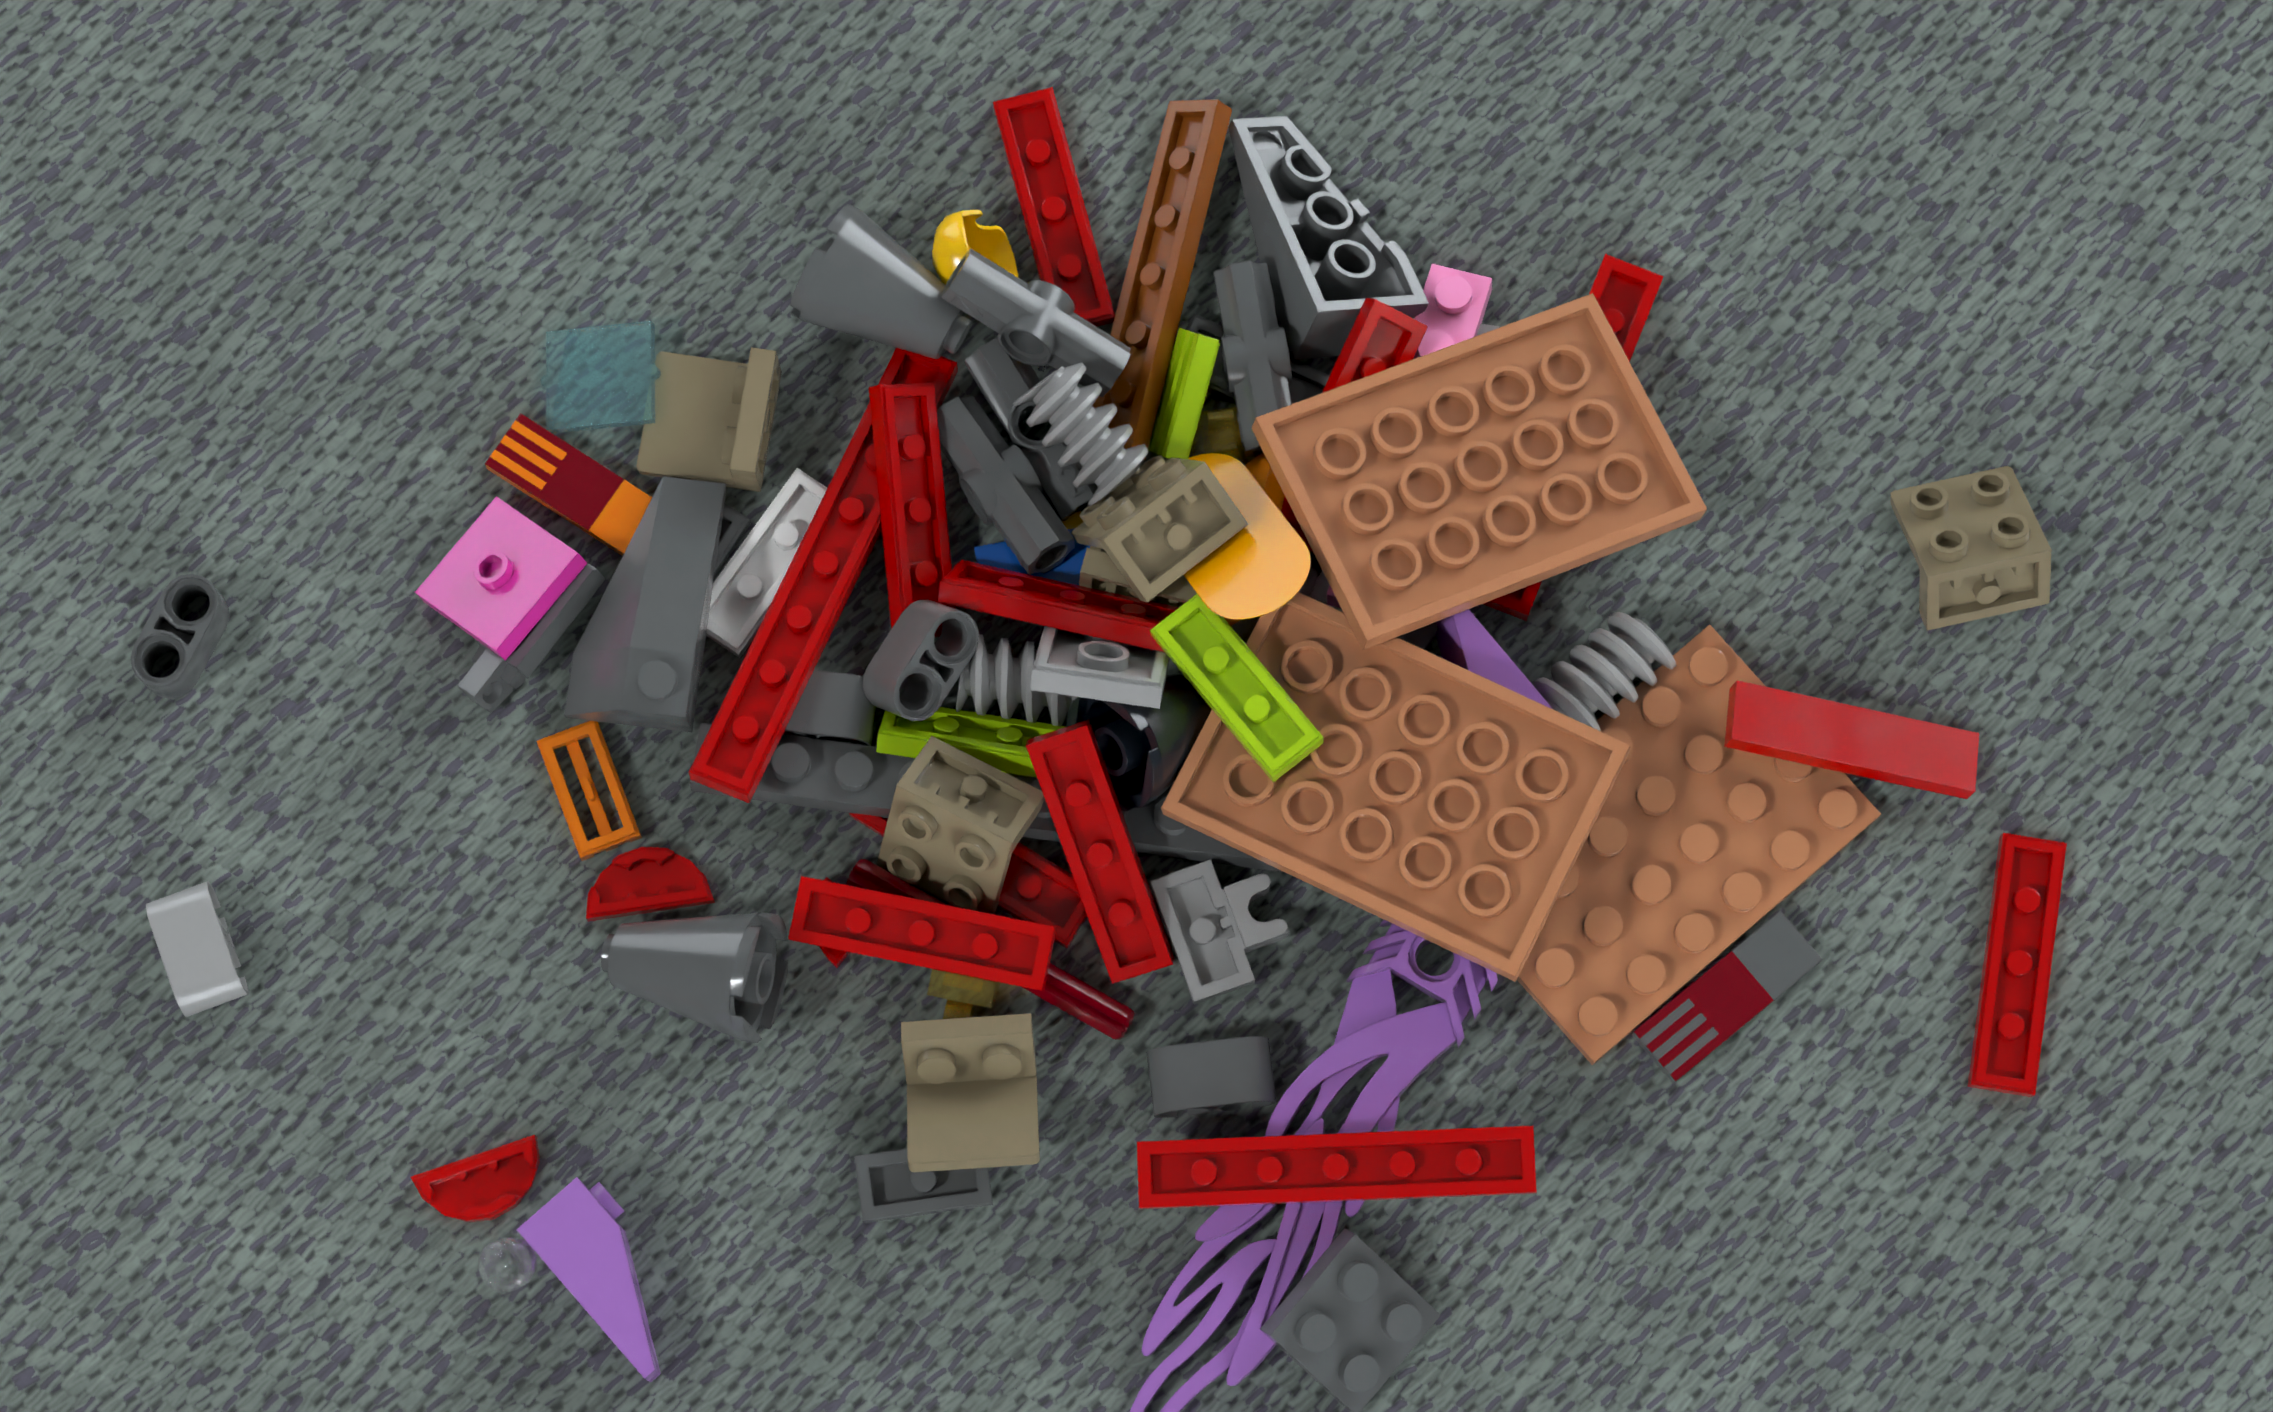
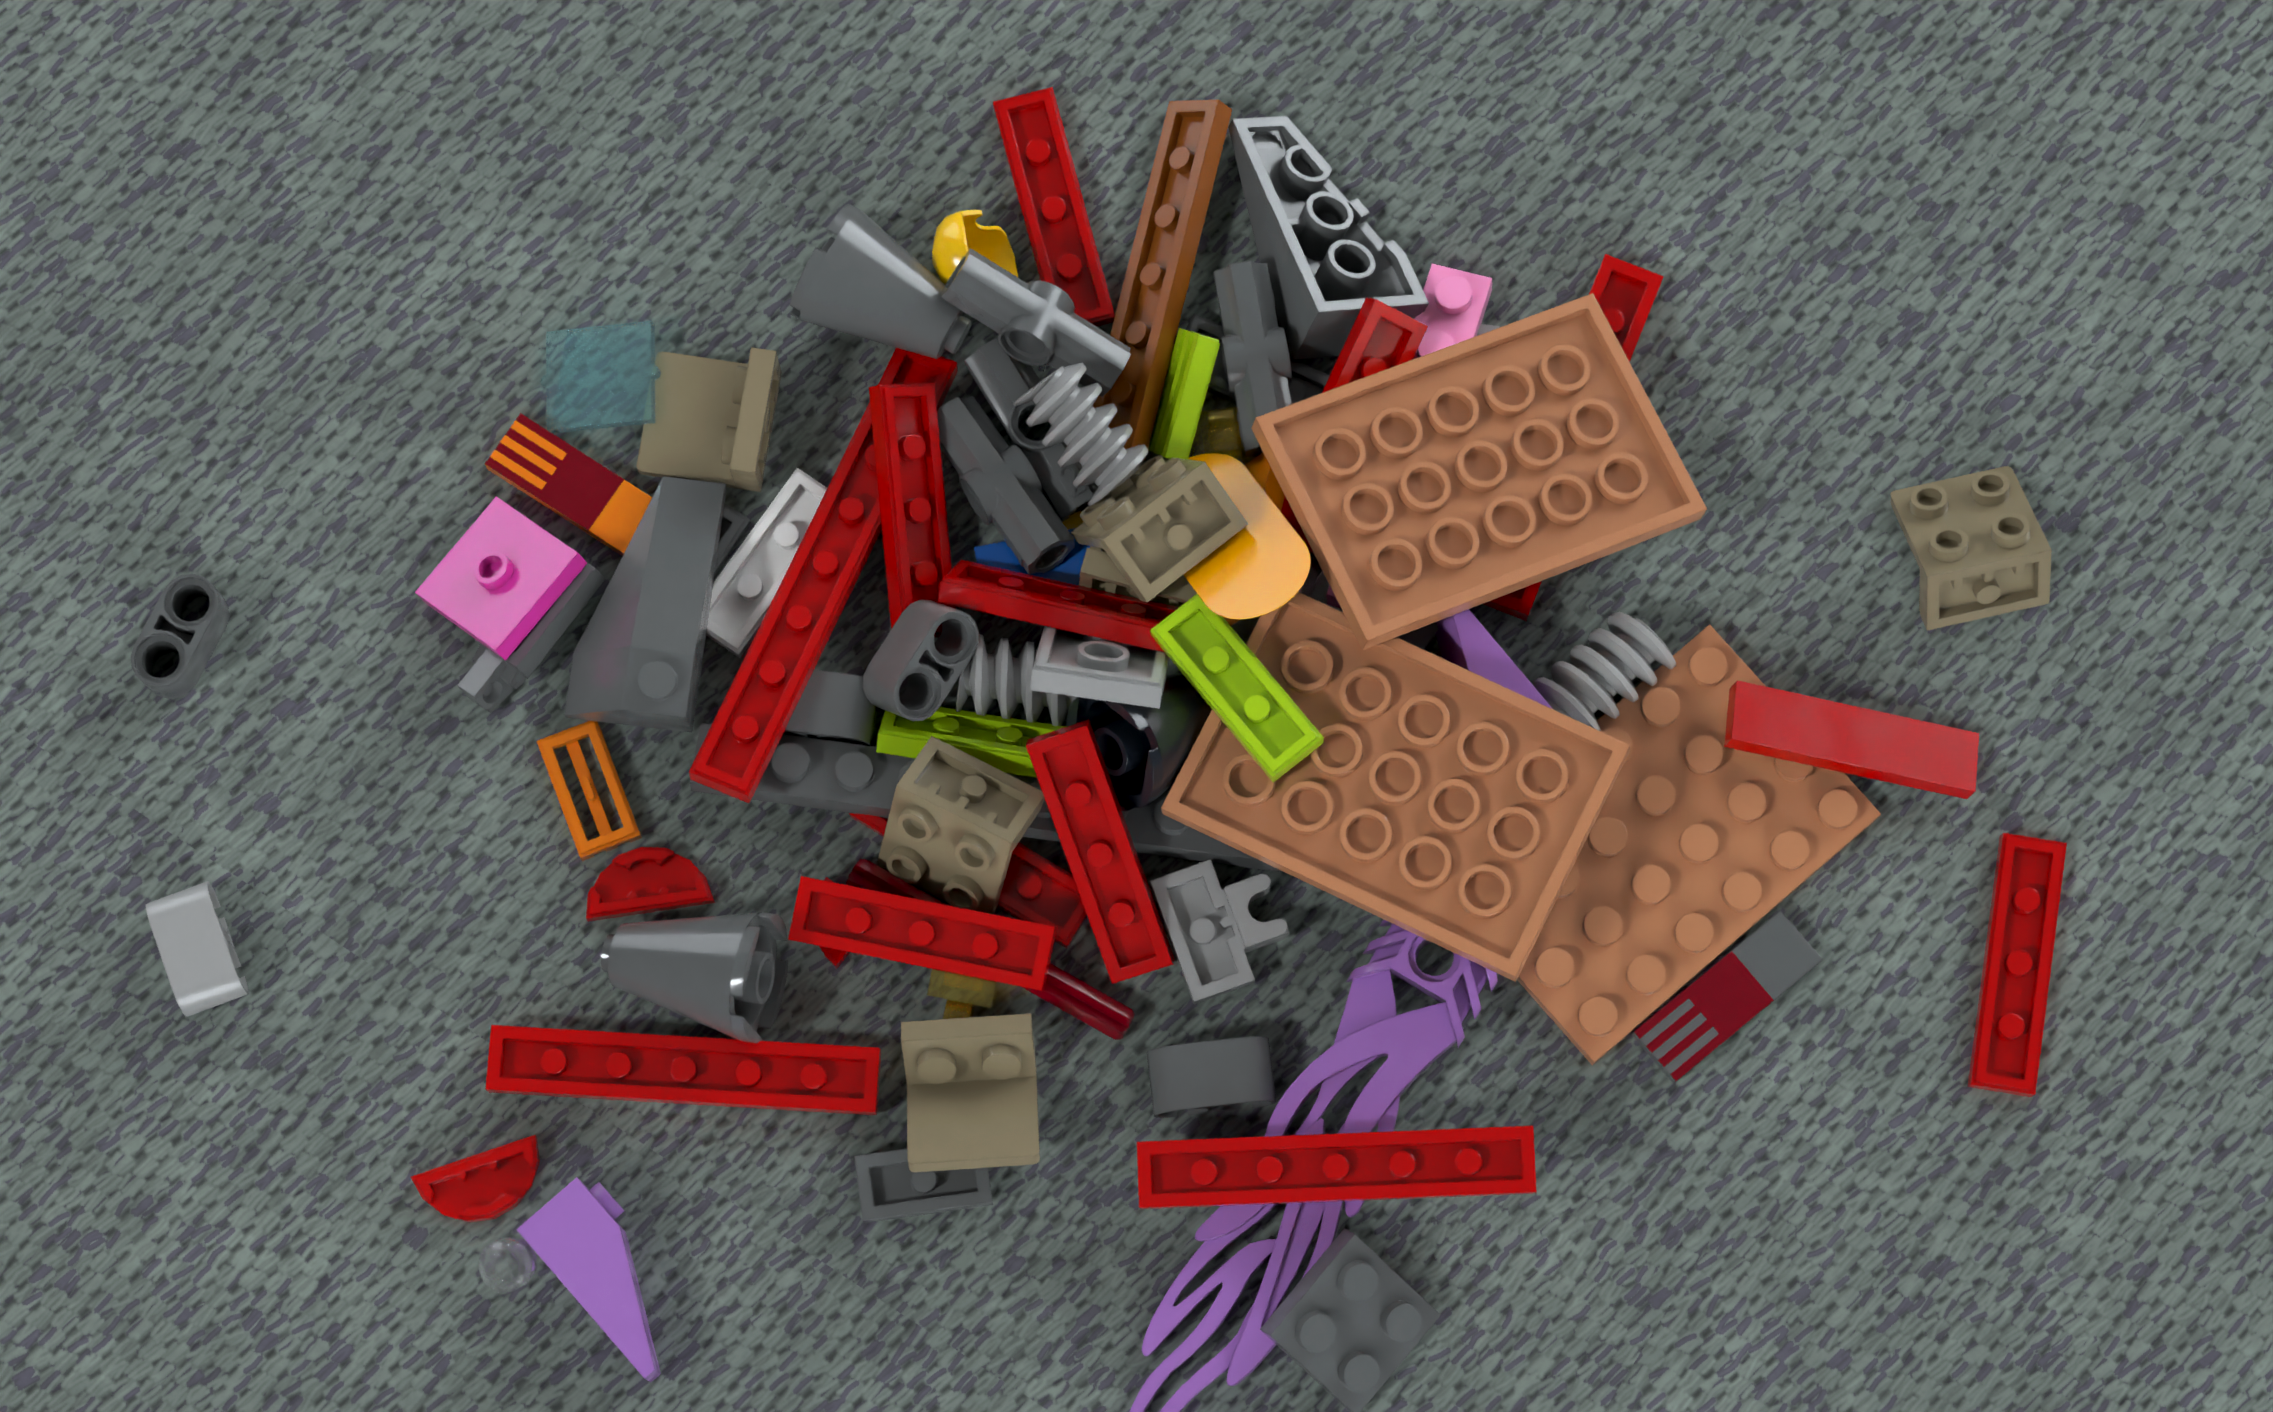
none -> red plate [485,1025,881,1115]

